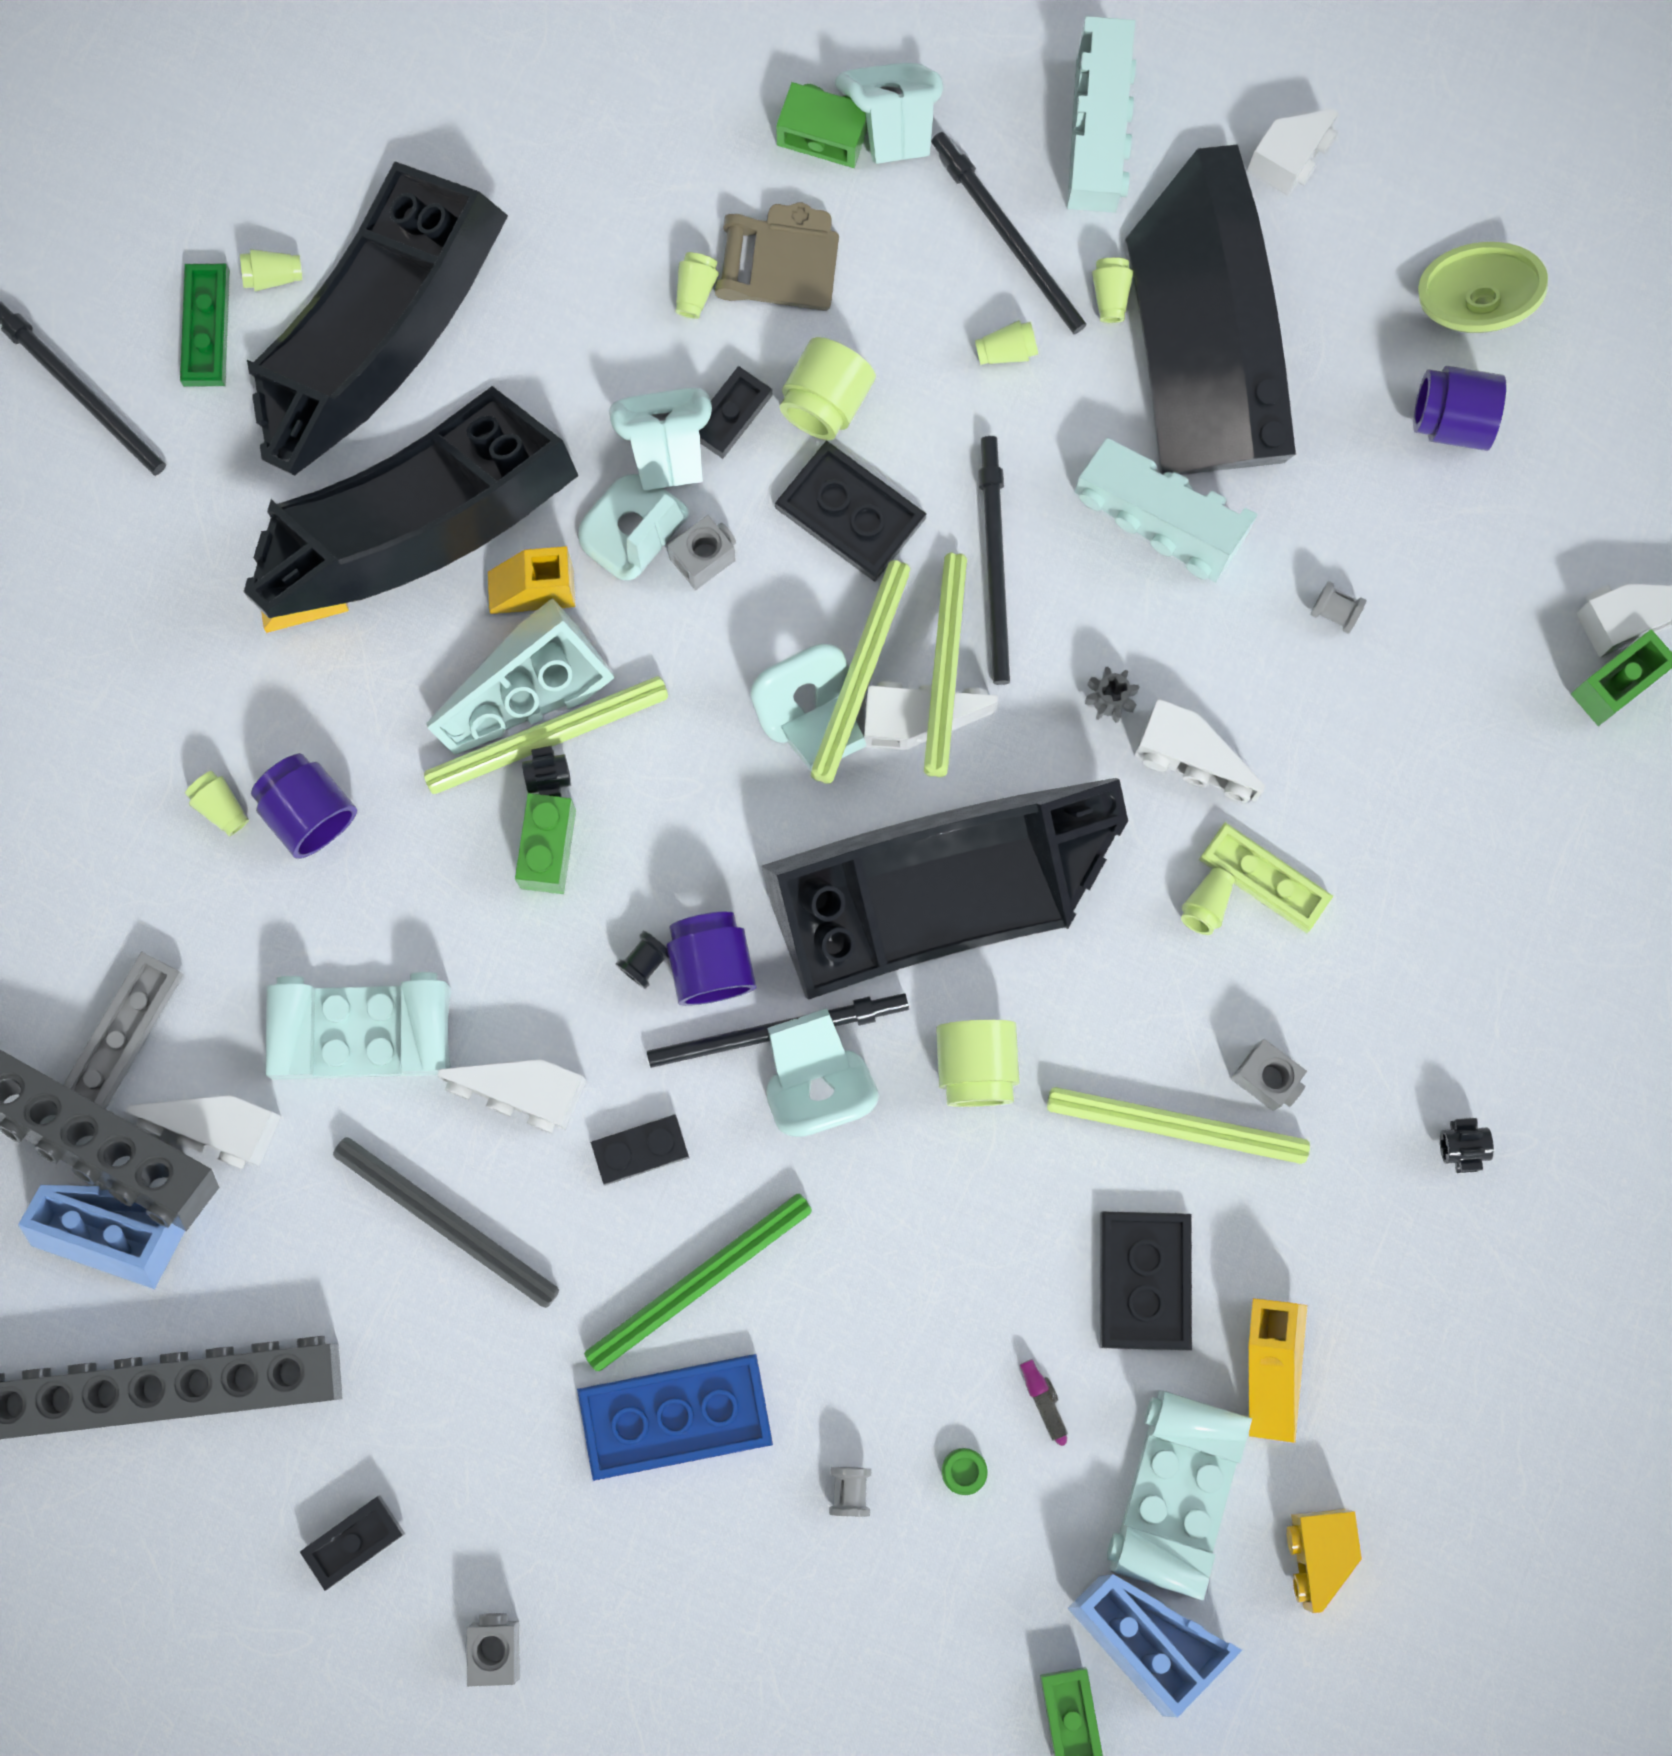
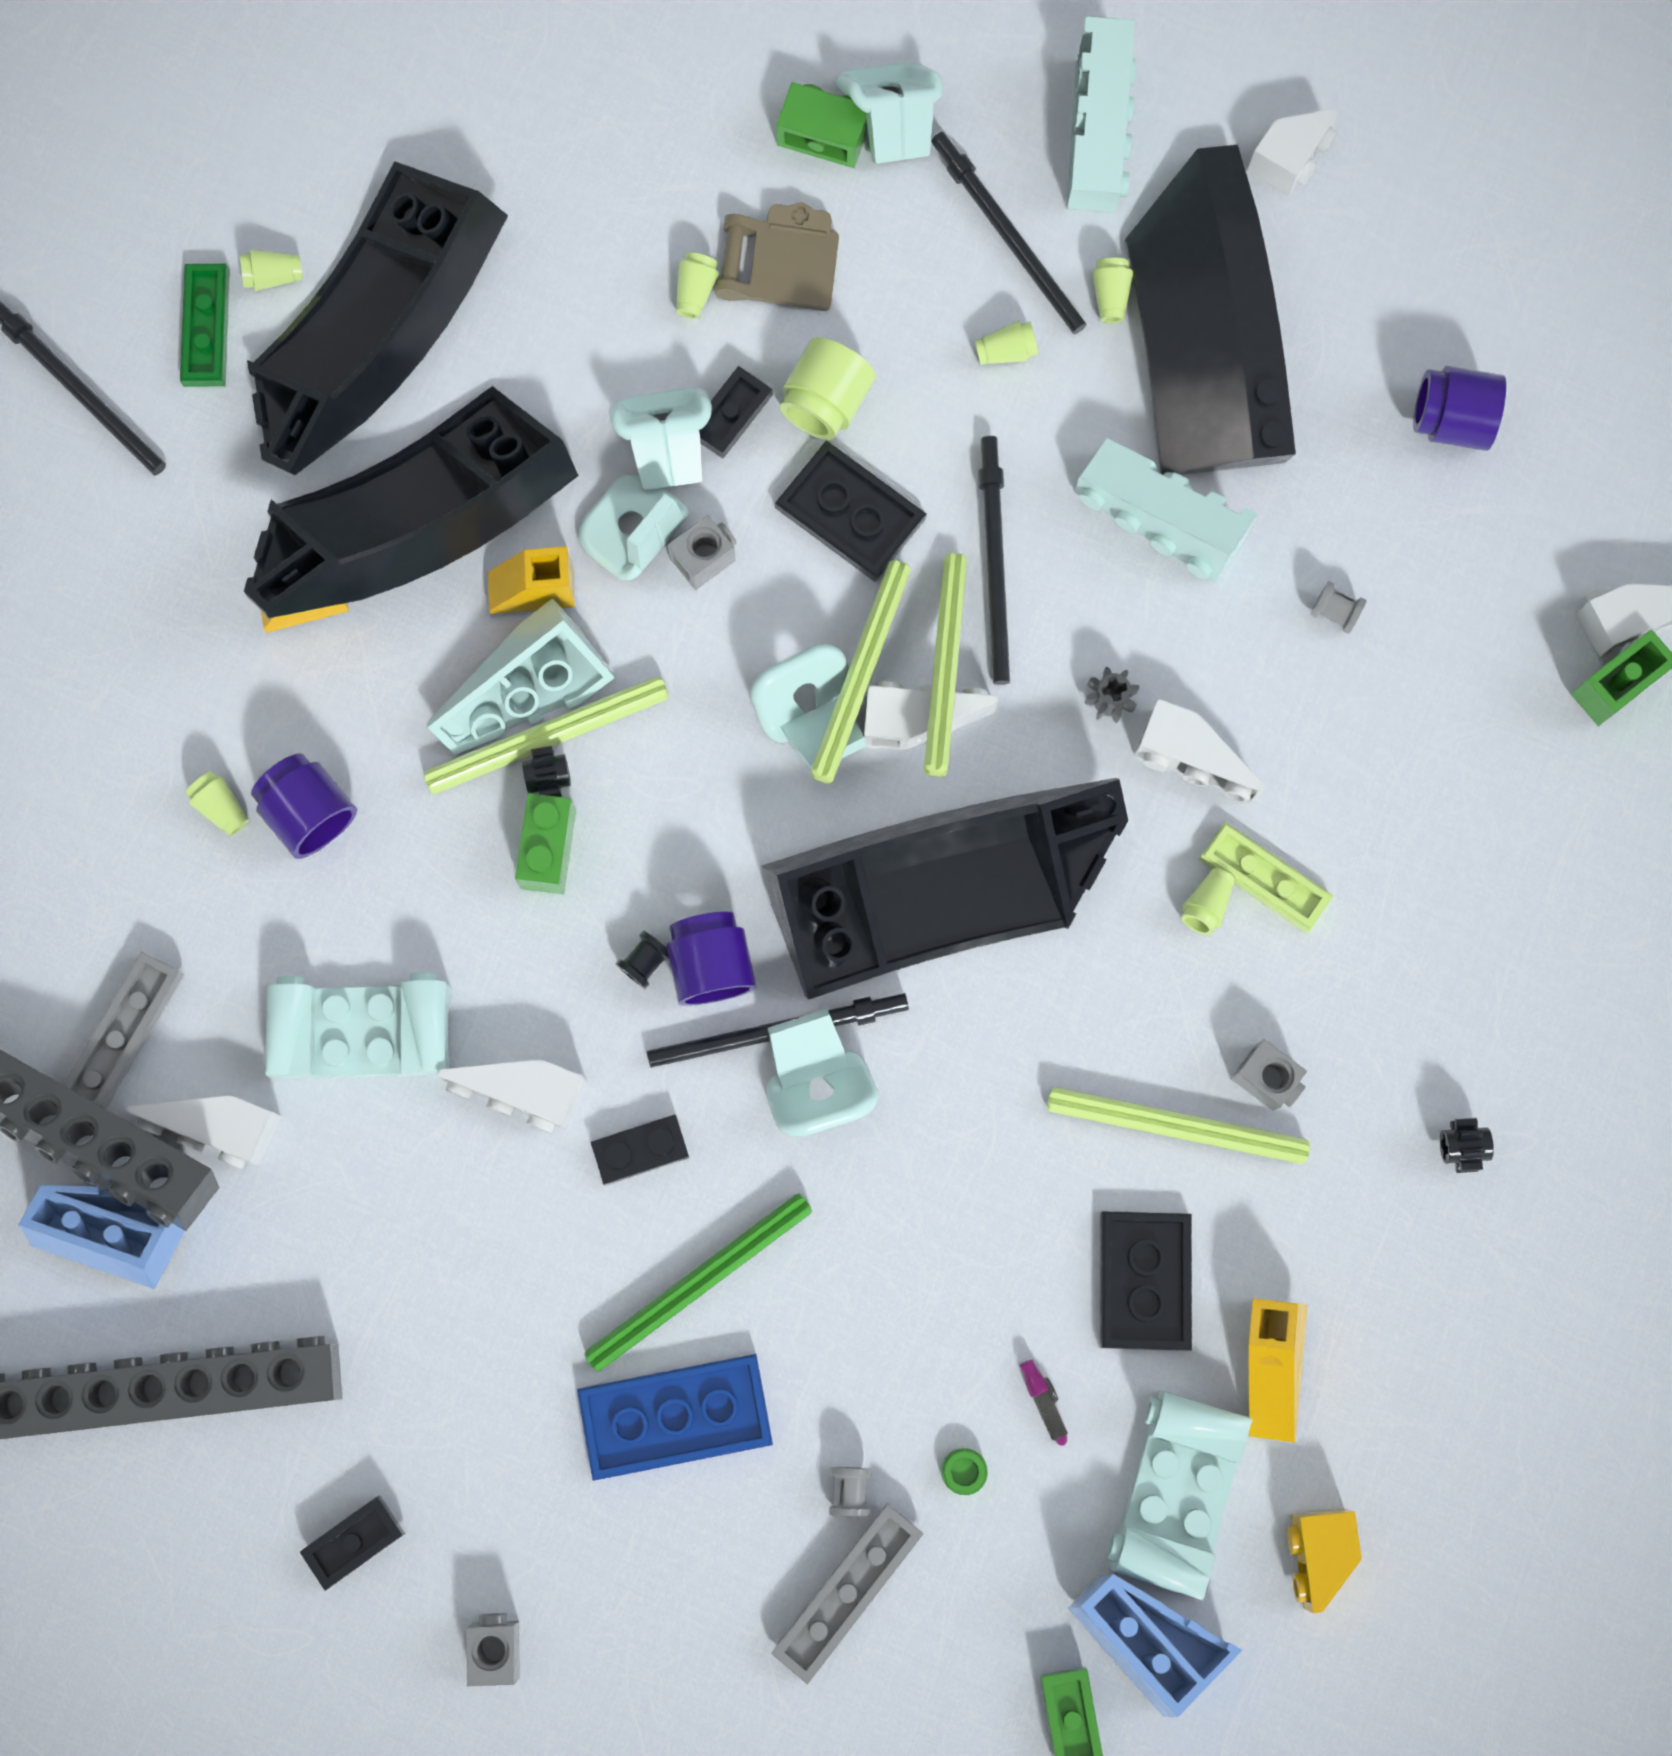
dark grey axle [333,1137,559,1308] -> none
yellowish green piece [936,1020,1020,1107] -> none
yellowish green dish [1418,242,1548,333] -> none
none -> light grey plate [771,1503,923,1685]

